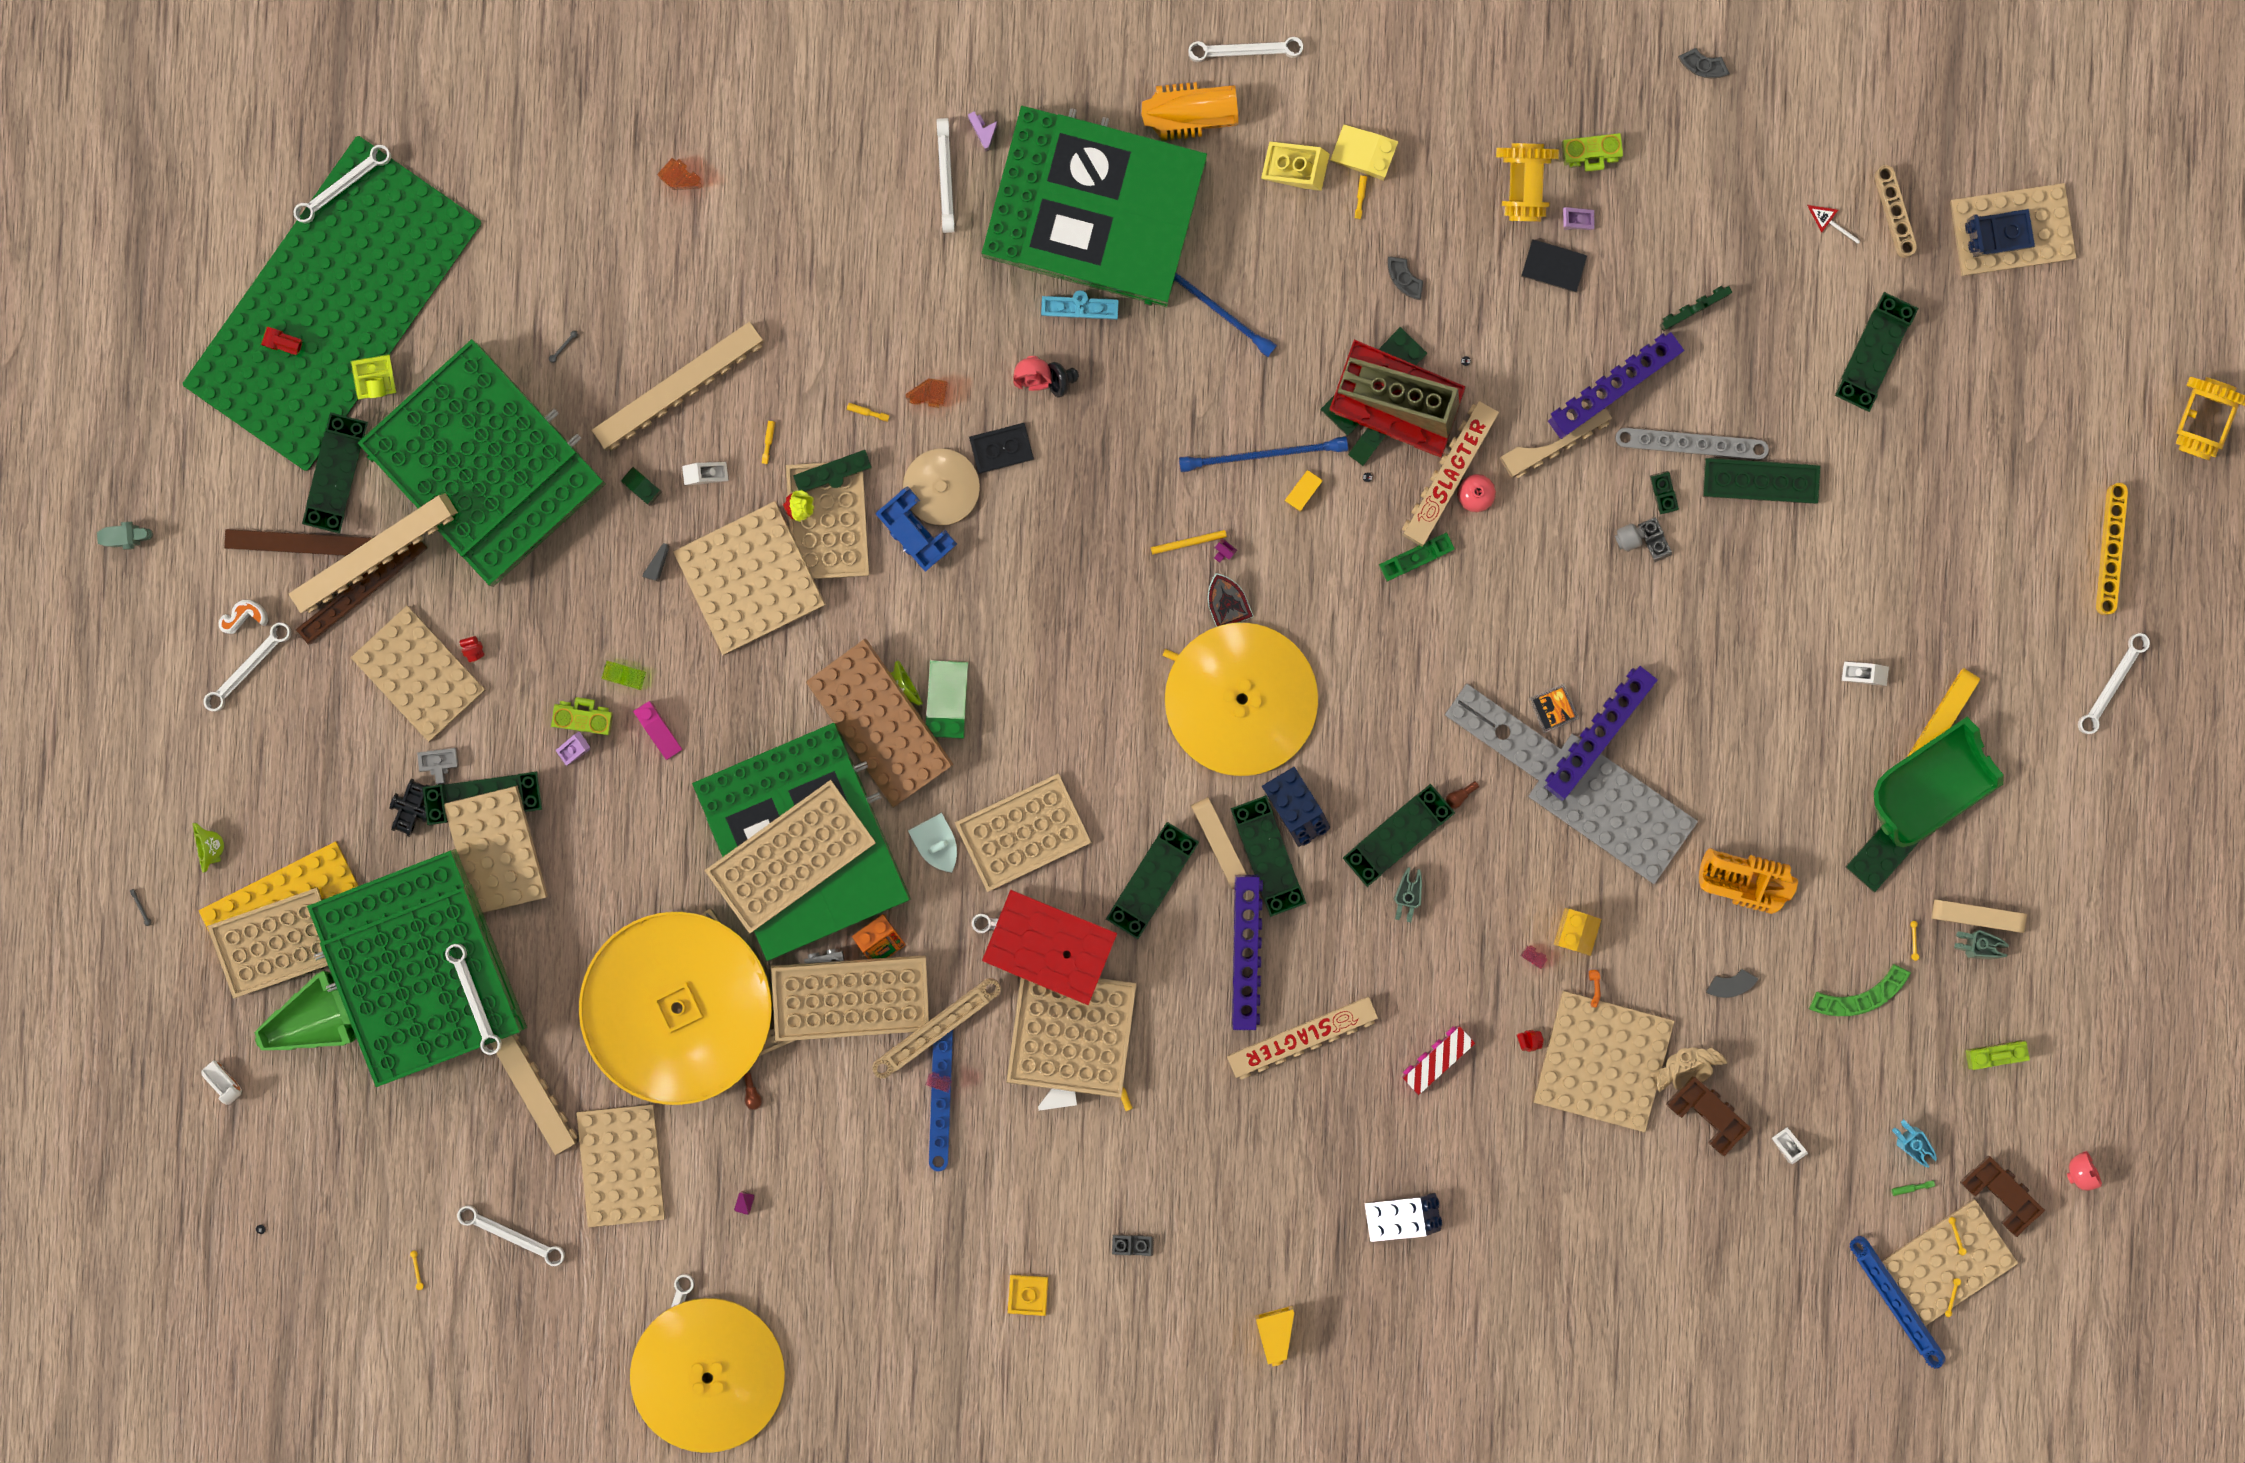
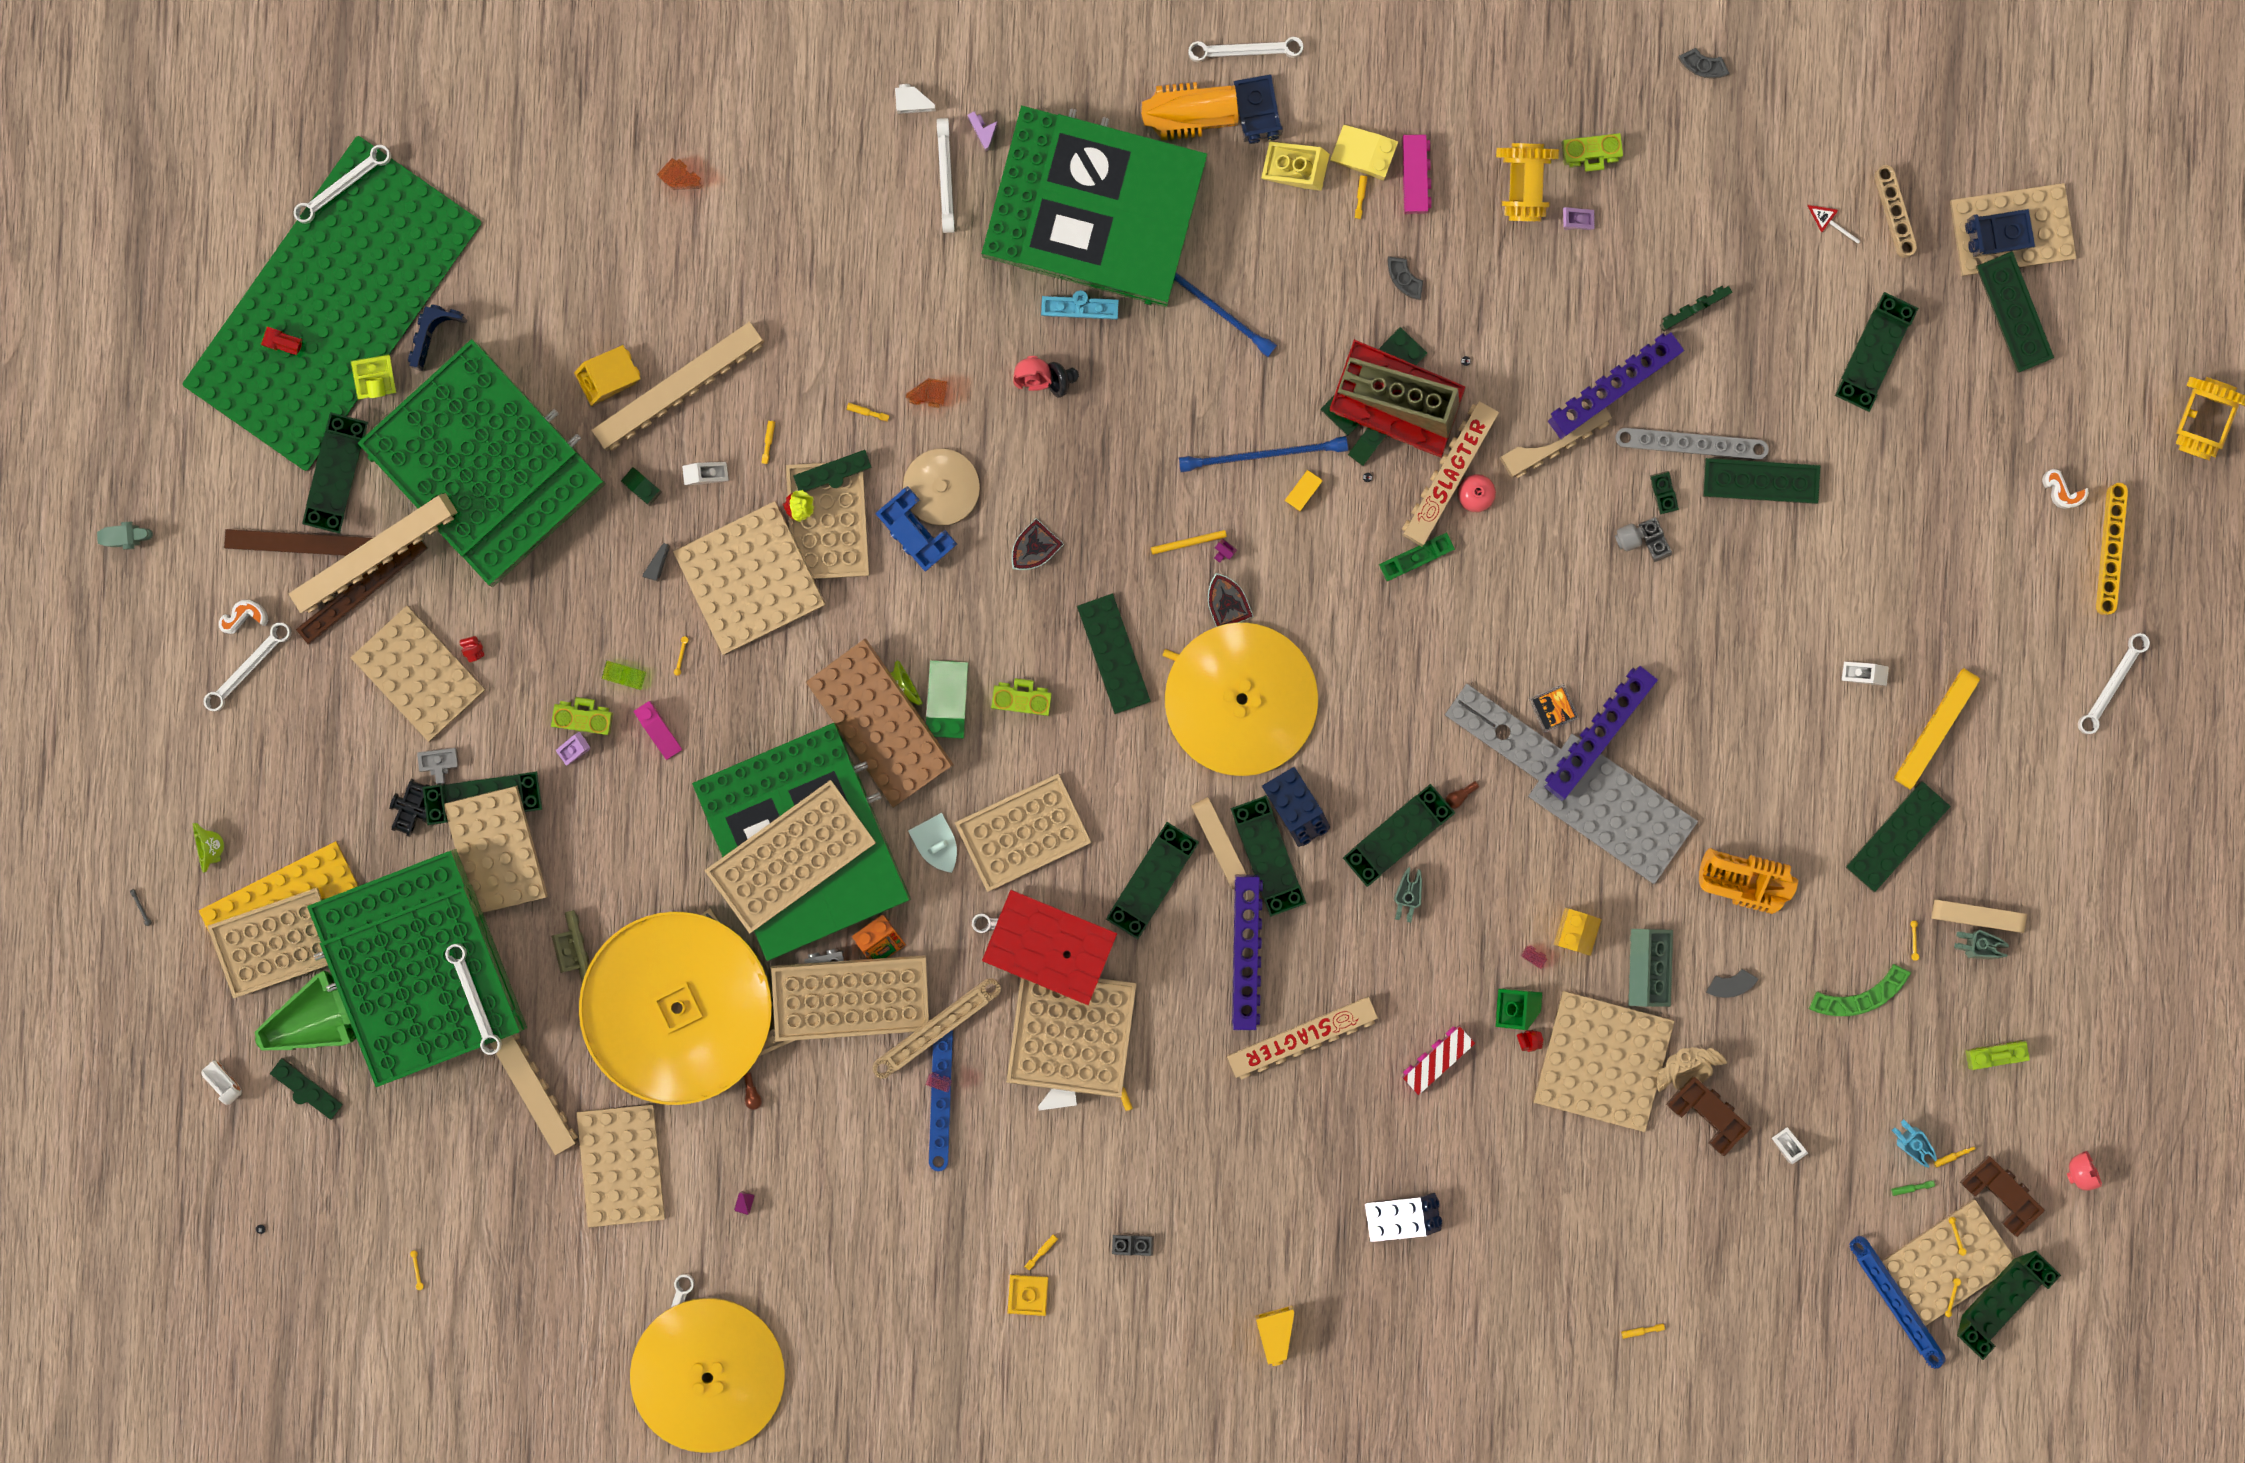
white piece [457,1205,565,1266] -> none
dark grey hinge [549,331,578,363] -> none
black tile [969,423,1034,474] -> none
black tile [1521,239,1587,293] -> none
orange piece [1589,970,1601,1008] -> none
green panel [1873,717,2004,847] -> none
none -> dark green hinge [270,1058,343,1120]
none -> dark blue bracket [408,304,467,371]
none -> olive bracket [551,910,589,983]
none -> yellow slope [574,345,641,406]
none -> yellow hinge [674,636,689,676]
none -> white slope [895,84,936,114]
none -> lime piece [991,678,1052,716]
none -> shield [1011,518,1064,570]
none -> yellow piece [1024,1234,1058,1270]
none -> dark green plate [1077,593,1151,714]
none -> dark blue bracket [1233,74,1283,144]
none -> dark pink brick [1402,135,1432,214]
none -> green slope [1495,989,1543,1030]
none -> yellow piece [1621,1324,1665,1339]
none -> sand green slope [1628,929,1673,1007]
none -> yellow piece [1933,1146,1975,1168]
none -> dark green slope [1957,1250,2061,1360]
none -> dark green plate [1976,251,2054,373]
none -> white animal [2042,469,2089,509]

